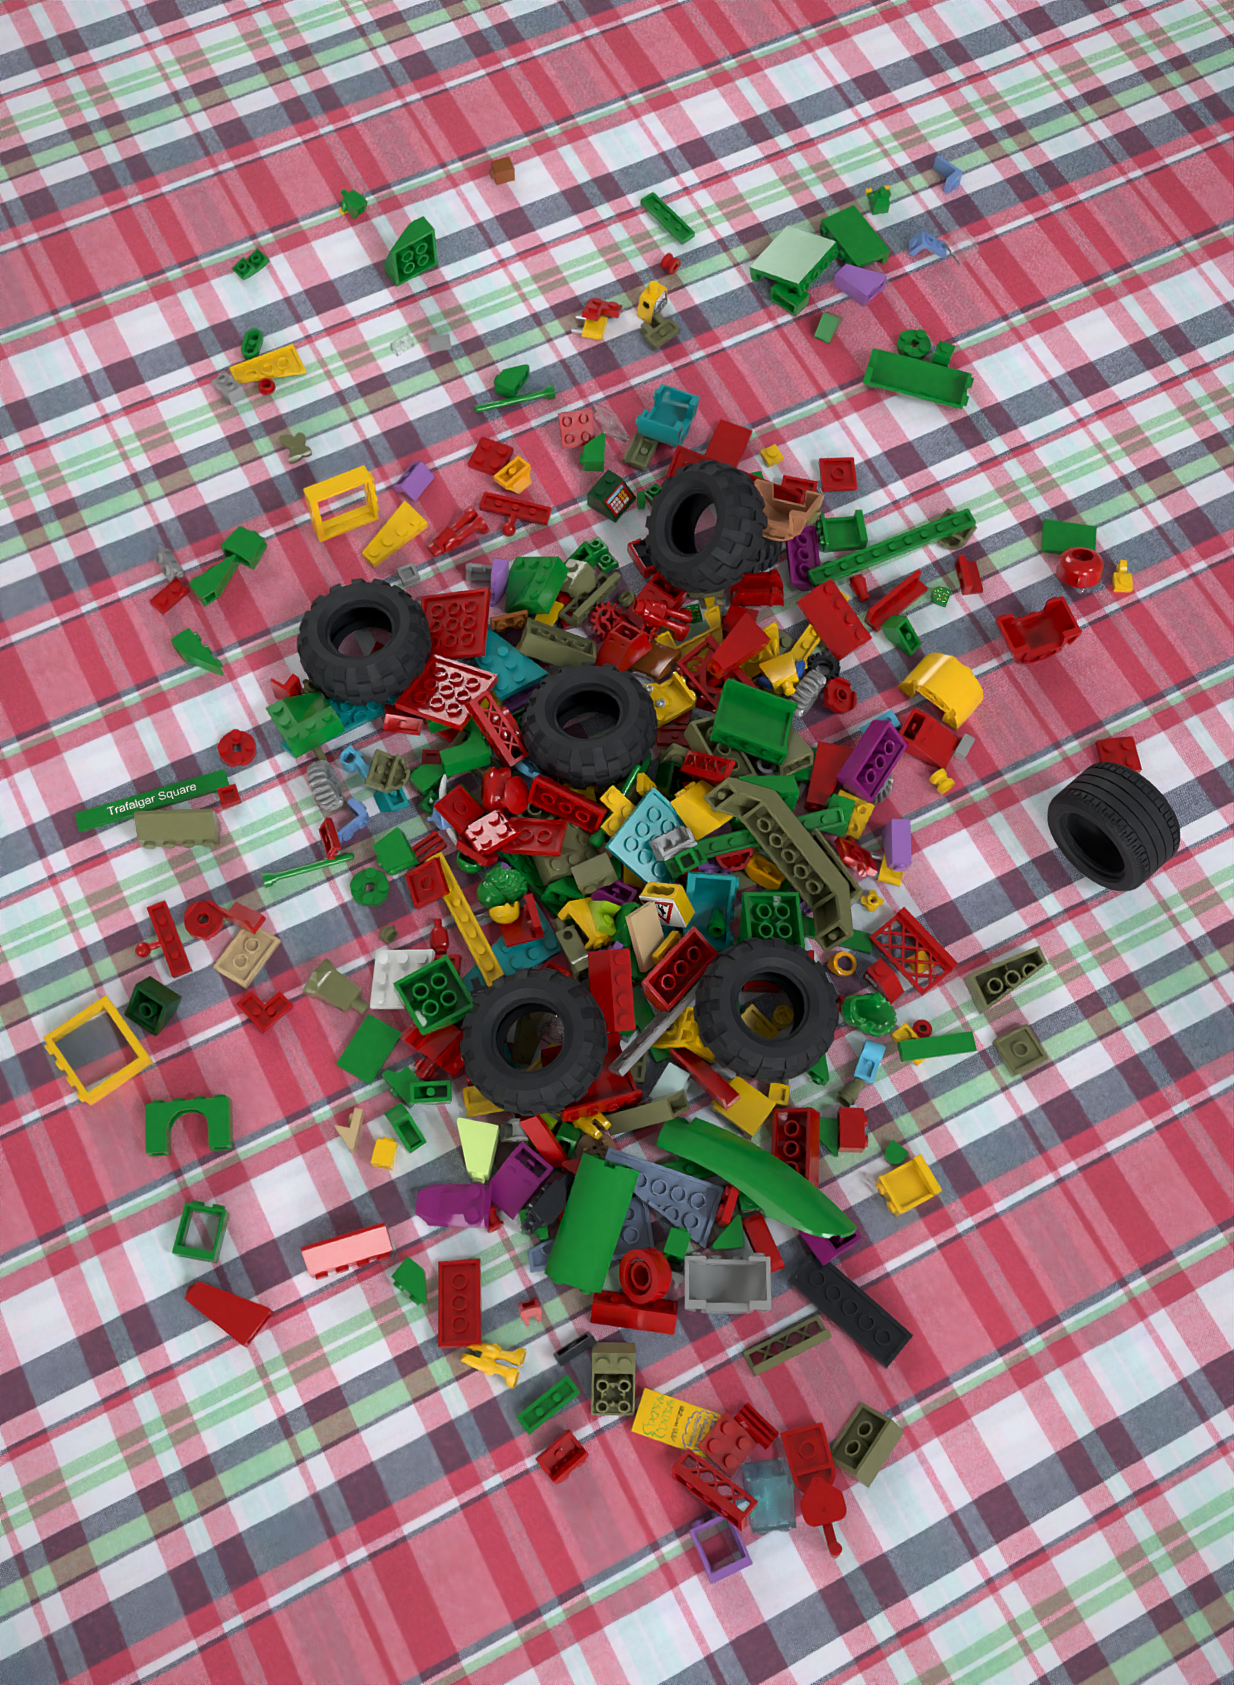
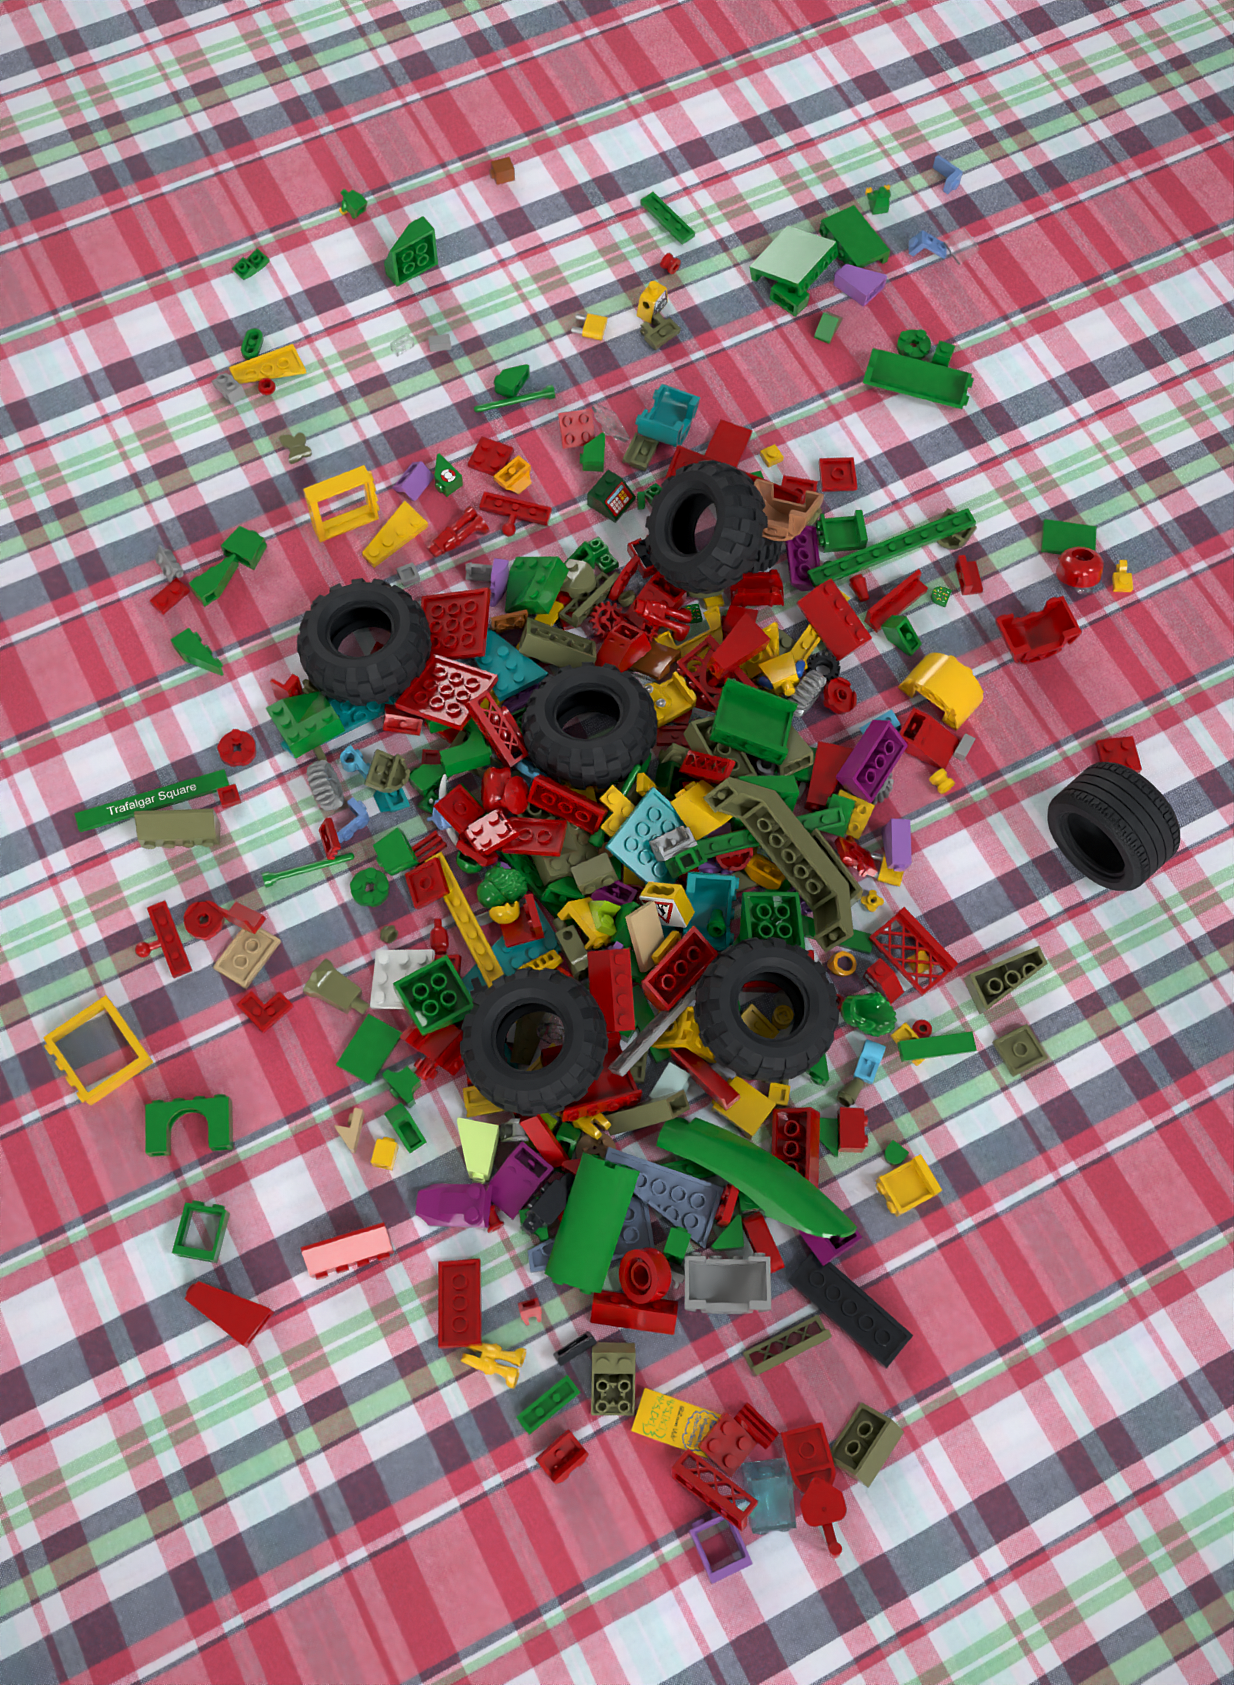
dark green slope [124,976,182,1036] -> none
green slope [391,1257,428,1306] -> none
green slope [409,1080,452,1105] -> none
red plate [582,297,623,321] -> none
clear piece [714,596,726,619] -> none
none -> green slope [434,453,463,497]
none -> yellow slope [519,949,563,970]
none -> red tile [608,556,640,601]

